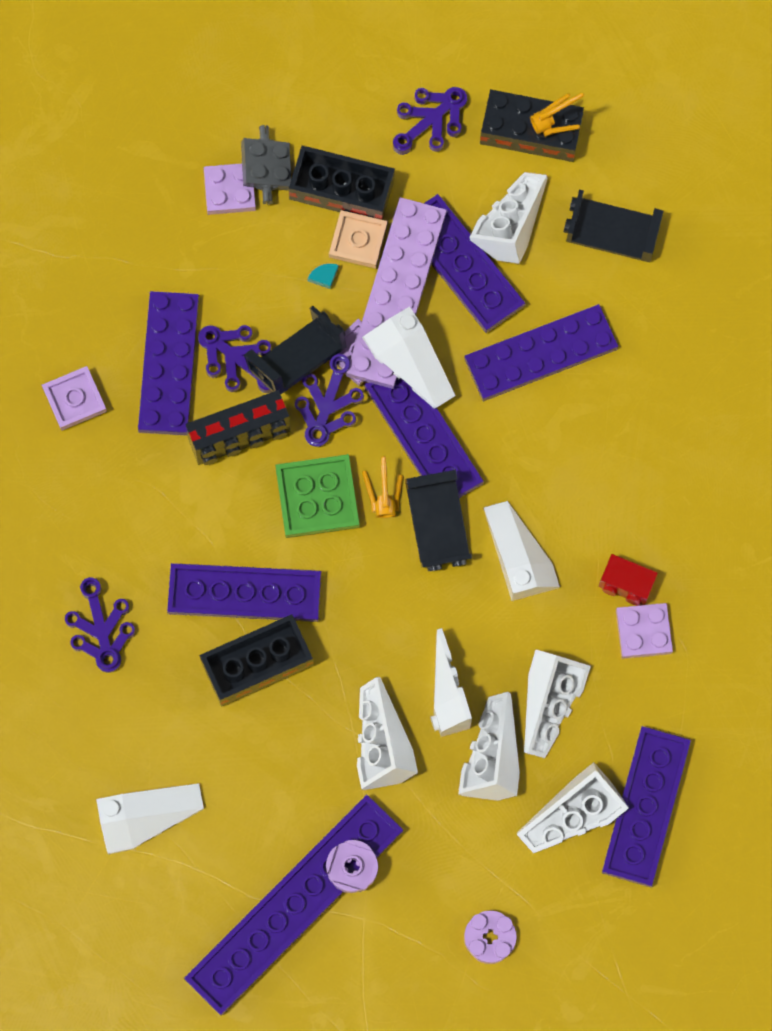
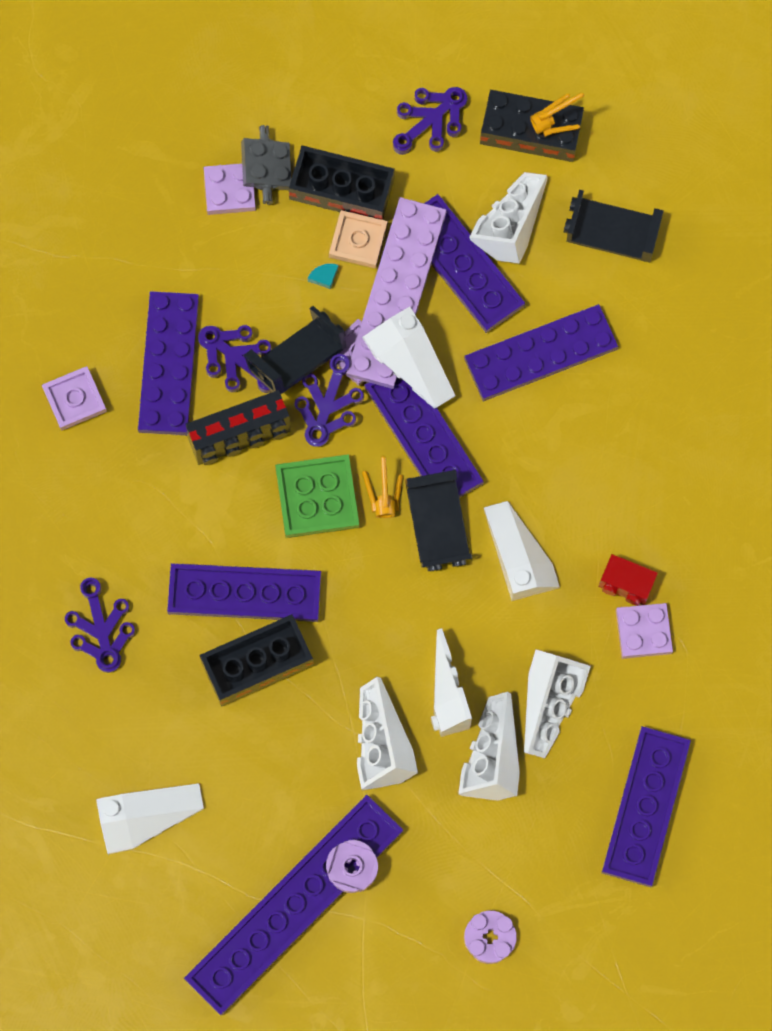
white wedge [517,762,629,853] -> none

